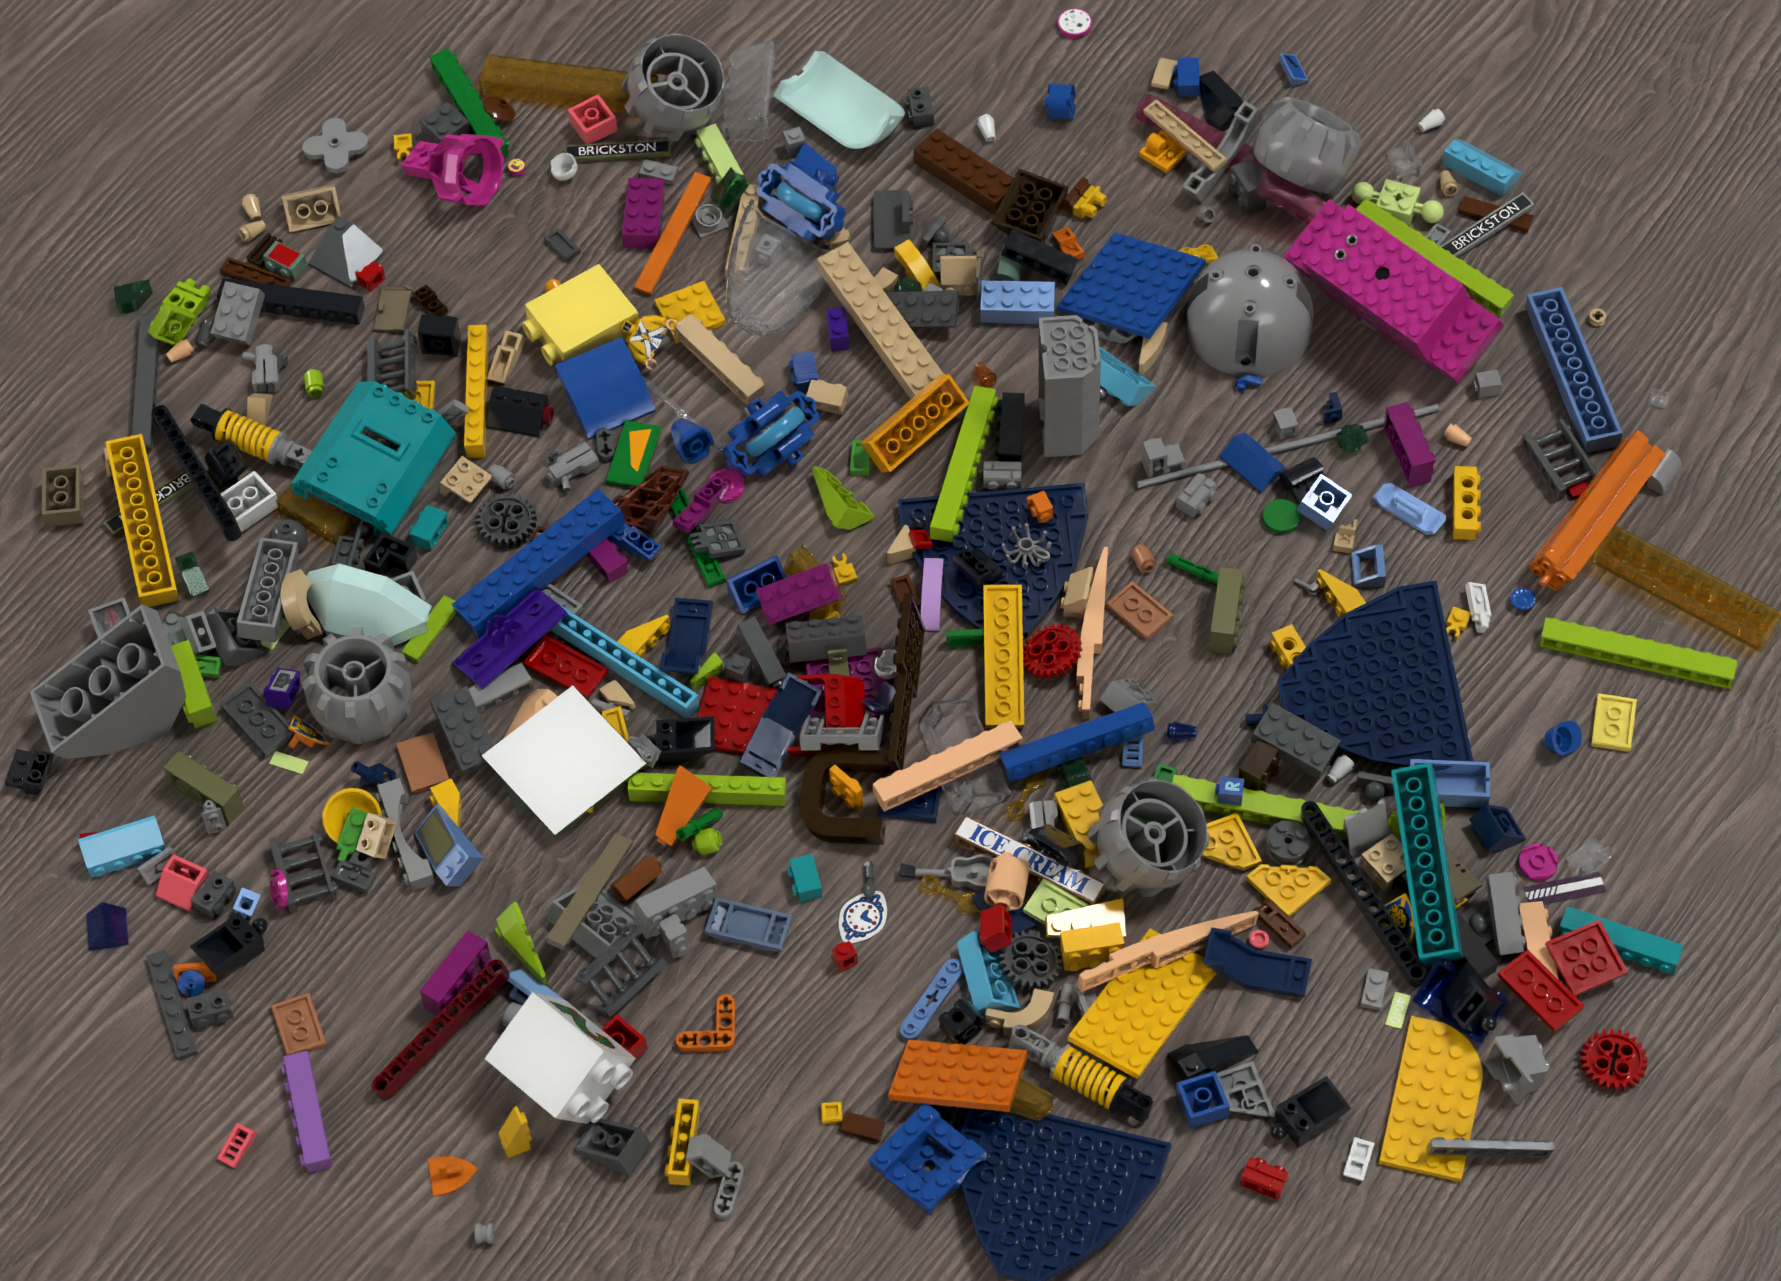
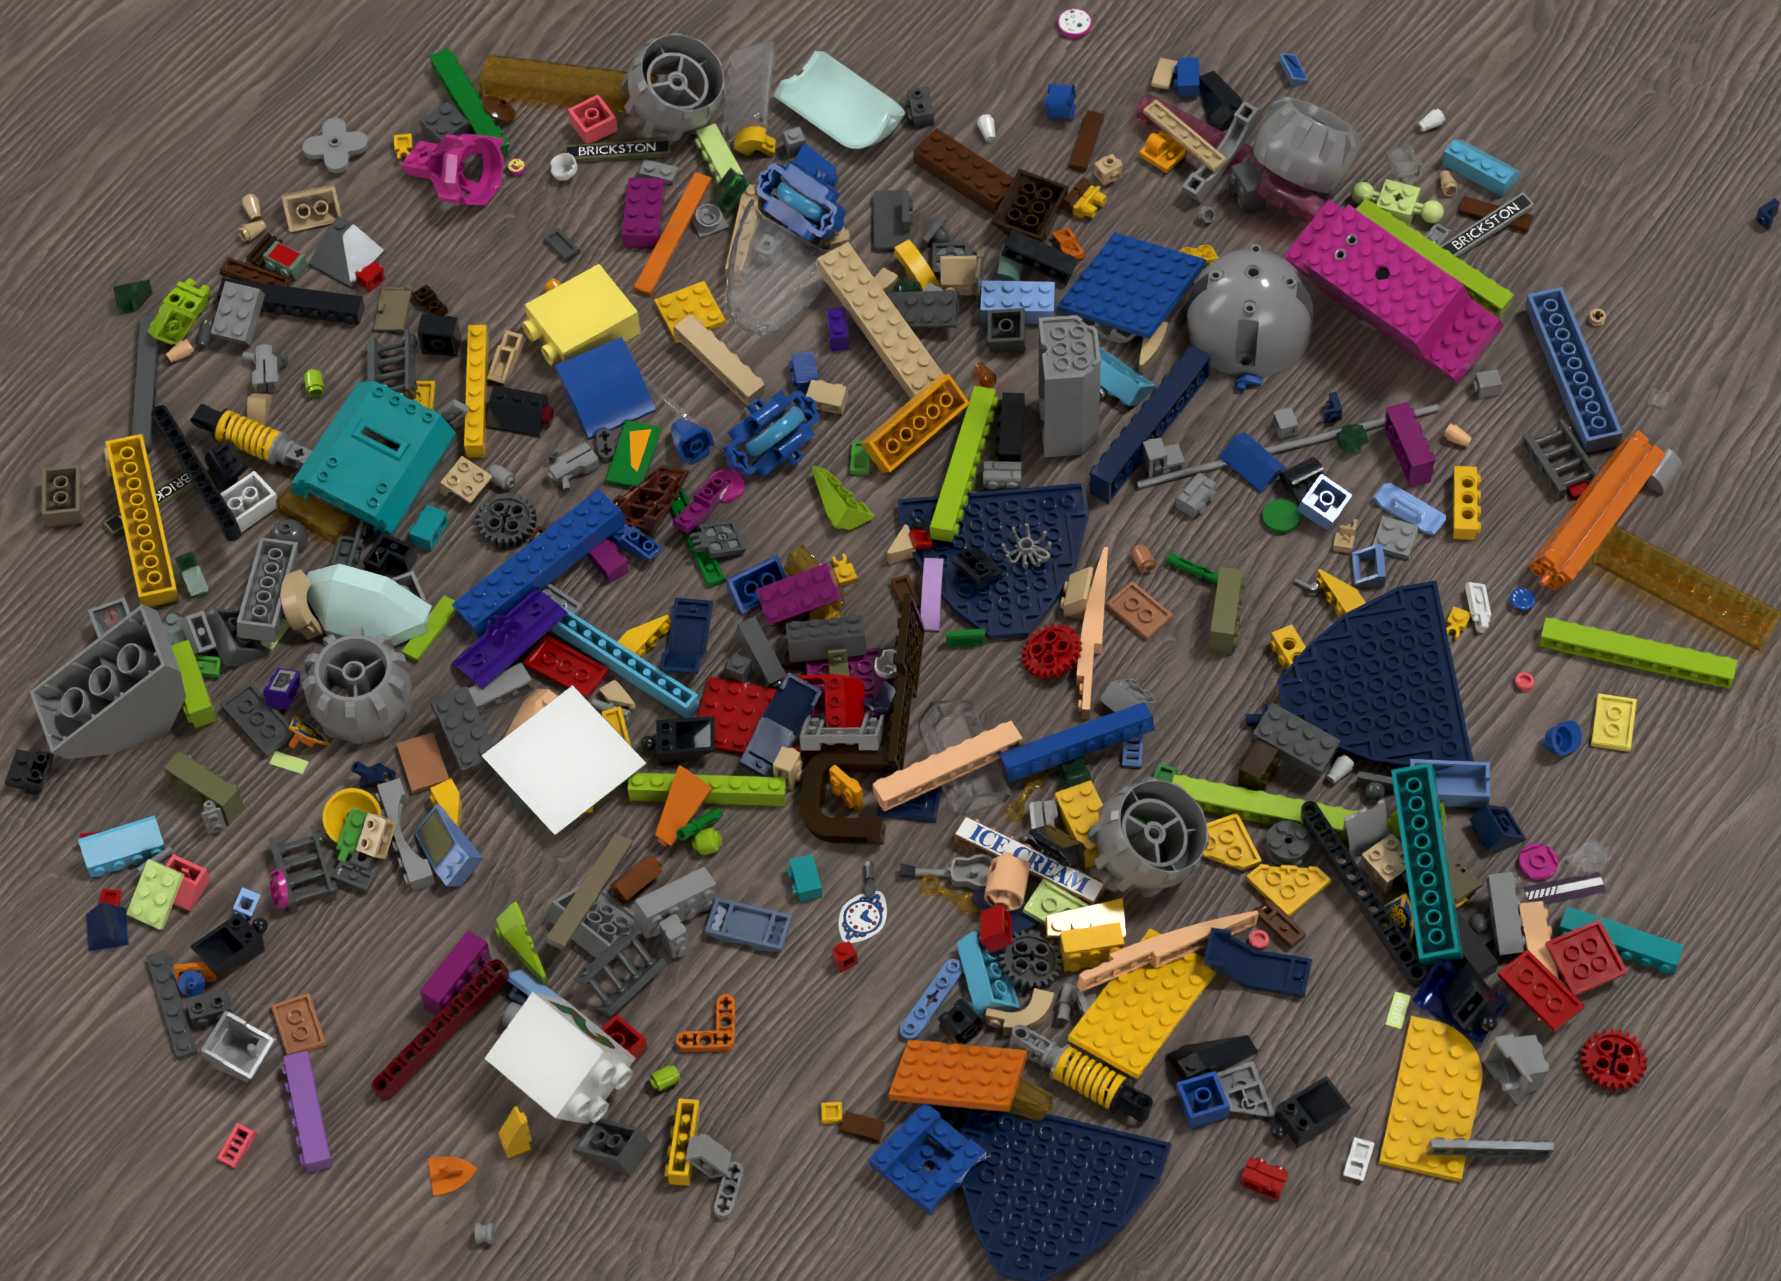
dark grey brick [190,870,236,920] -> none
torso [620,315,678,371] -> none
light grey hinge [628,734,661,768] -> none
lime slope [690,653,723,690] -> none
yellow plate [983,585,1024,728] -> none
orange brick [1027,491,1053,523] -> none
clear blue cone [1167,721,1197,741] -> none
blue brick [1215,776,1244,806] -> none
light grey plate [1361,968,1389,1011] -> none
none -> red tile [98,888,123,911]
none -> yellowish green plate [126,859,185,930]
none -> light grey piece [201,1010,276,1083]
none -> lime brick [649,1065,681,1092]
none -> yellow brick [734,126,776,157]
none -> tan brick [773,746,804,791]
none -> dark grey brick [987,308,1027,353]
none -> reddish brown tile [1069,110,1105,172]
none -> dark blue brick [1089,345,1211,504]
none -> tan brick [1094,154,1123,186]
none -> light grey plate [1372,516,1419,560]
none -> coral tile [1514,672,1535,692]
none -> dark blue bracket [1756,198,1780,230]

